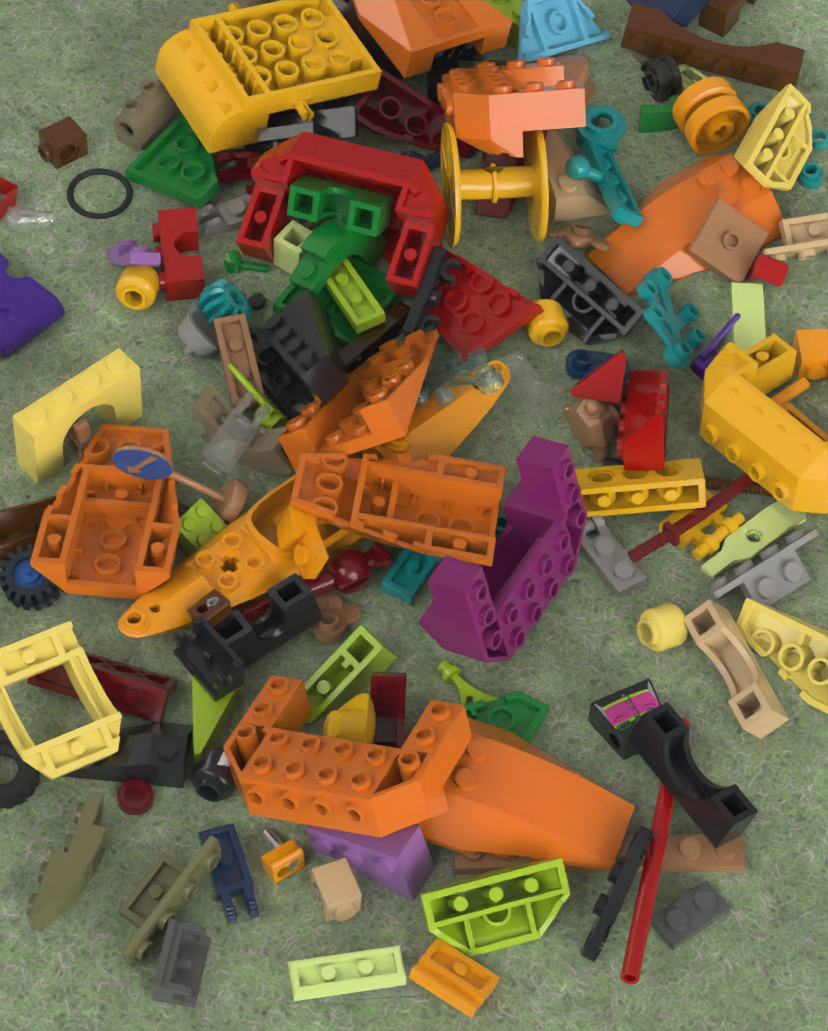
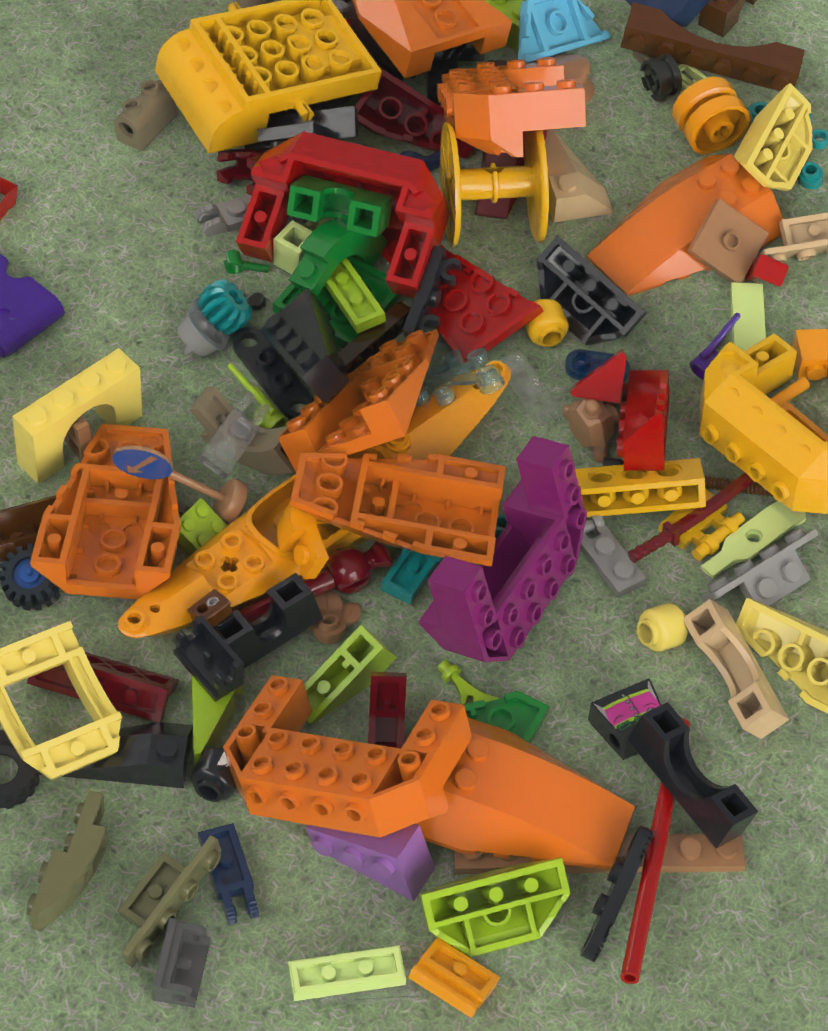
clear cone [7,203,54,235] -> none
reddish brown brick [37,116,88,169] -> none
black tyre [67,168,133,219] -> none
medium lavender slope [106,240,161,267] -> none
yellow head [115,266,159,311] -> none
dark red tile [117,779,154,816] -> none
green plate [125,115,219,209] -> none
red arch [152,207,205,301] -> none
medium nougat plate [213,314,265,411] -> none
light orange piece [261,828,305,884] -> none
tan brick [311,858,362,922] -> none
yellow hat [322,693,376,744] -> none
medium nougat plate [547,223,610,251] -> none
teal plate [565,140,644,228] -> none
teal piece [575,106,626,154] -> none
teal plant [636,267,707,369] -> none
green slope [638,97,678,133] -> none
dark grey plate [650,880,730,951] -> none

